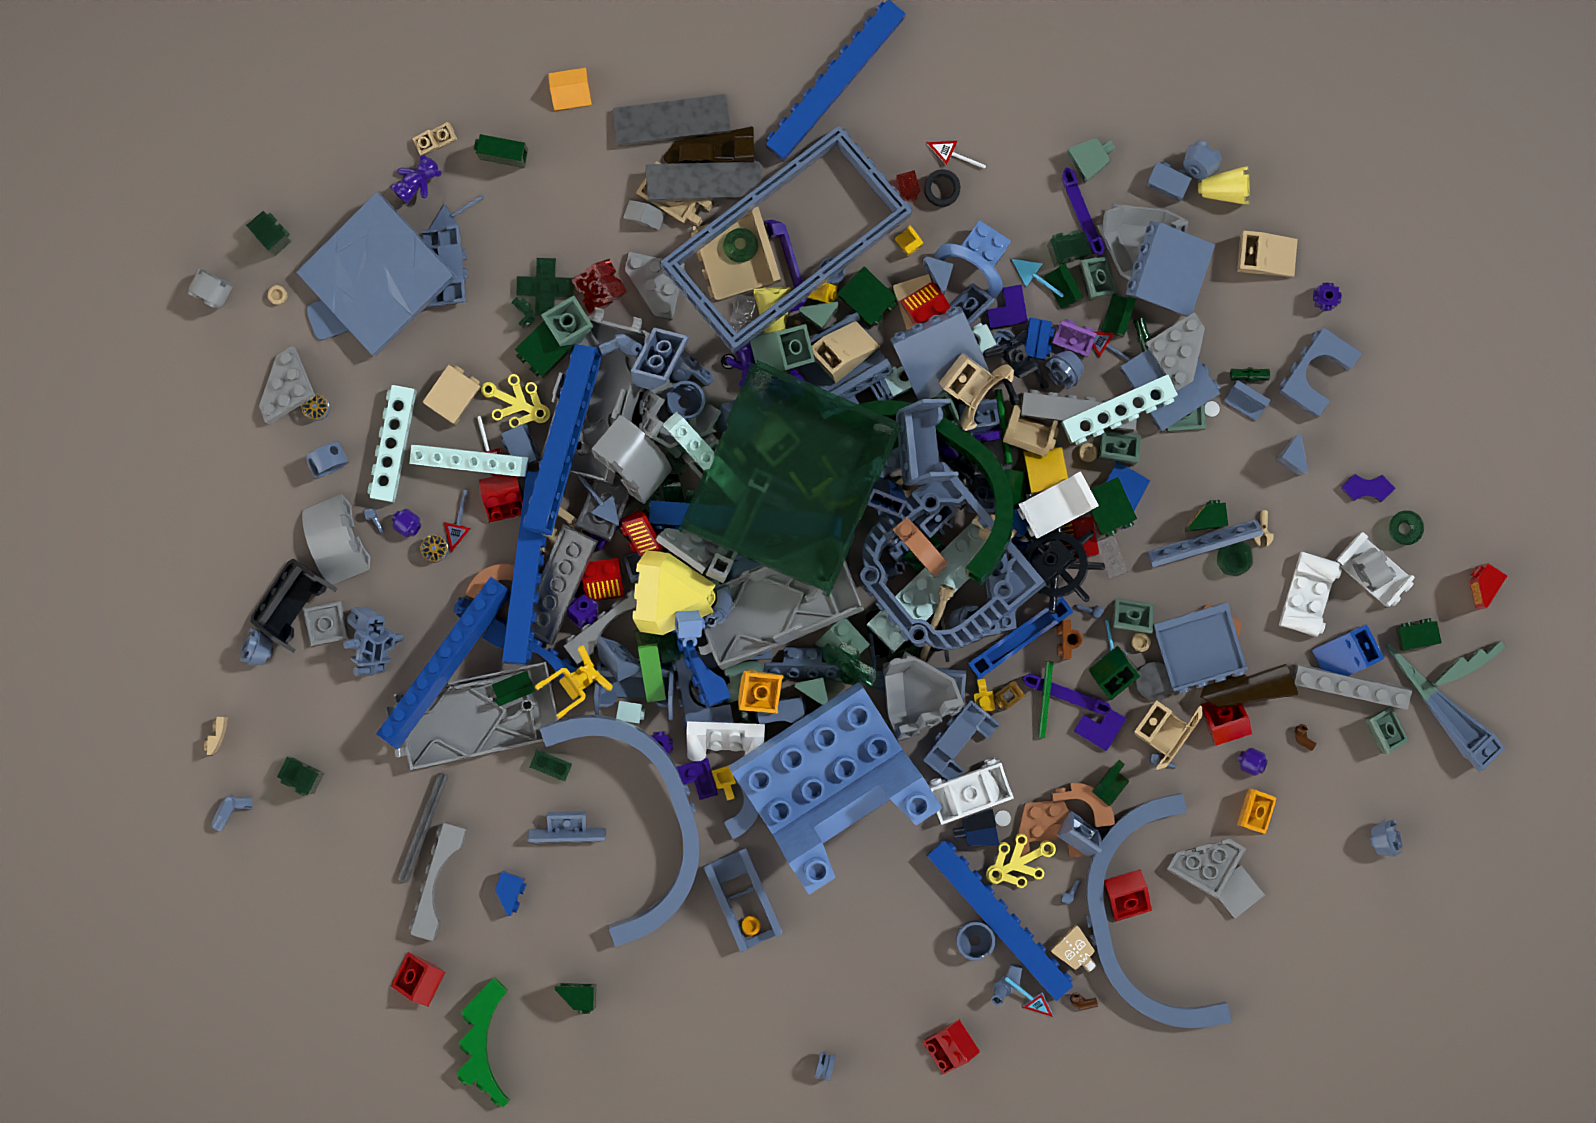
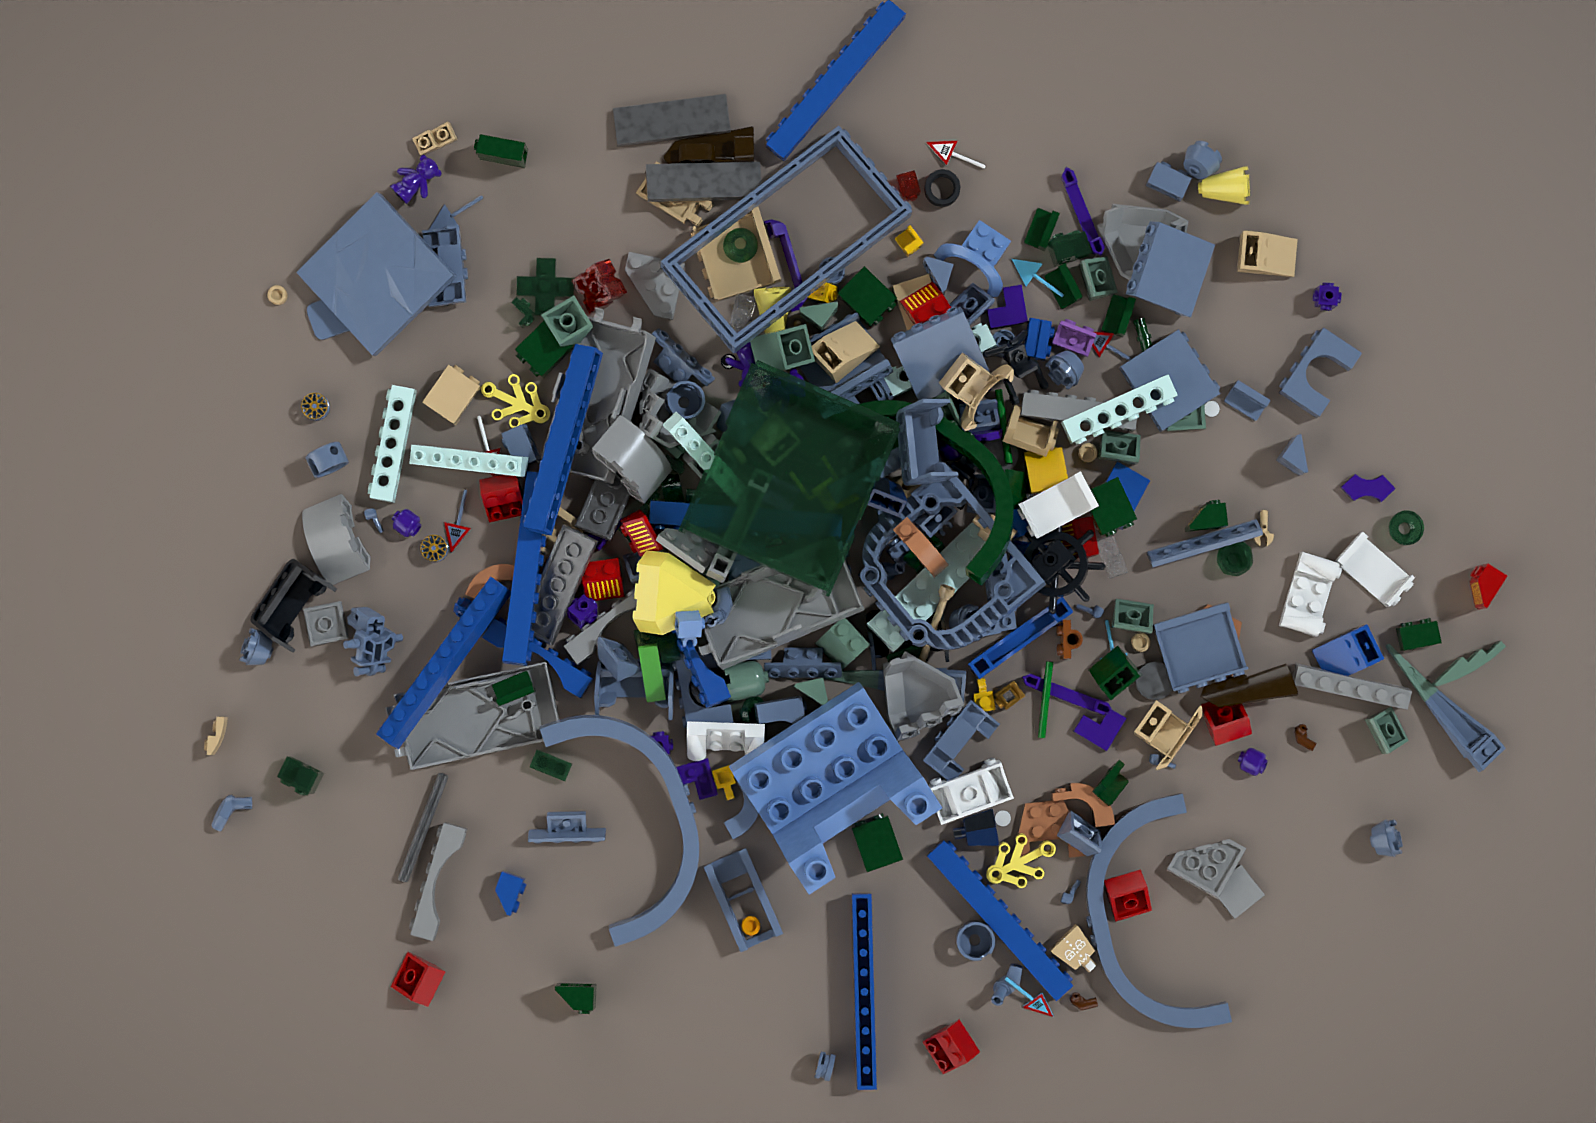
light grey brick [188,268,234,309] -> none
clear green brick [246,211,292,256] -> none
light grey plate [259,346,315,424] -> none
green arch [456,977,510,1108] -> none
yellow piece [535,645,613,720] -> none
light orange slope [548,67,592,111] -> none
sand blue piece [578,475,619,526] -> none
sand blue arm [599,333,643,357] -> none
light aqua brick [616,701,646,724] -> none
light grey slope [623,200,665,231] -> none
sand blue slope [630,328,689,390] -> none
light orange slope [738,670,783,713] -> none
clear green plate [823,641,876,686] -> none
sand green torso [1067,138,1116,183] -> none
light grey plate [1145,312,1205,392] -> none
dark green pin [1230,367,1270,382] -> none
light orange slope [1237,788,1277,834] -> none
light grey brick [1352,547,1396,592] -> none
none -> dark green brick [852,813,903,872]
none -> blue brick [852,893,877,1090]
none -> dark green panel [1024,208,1060,251]

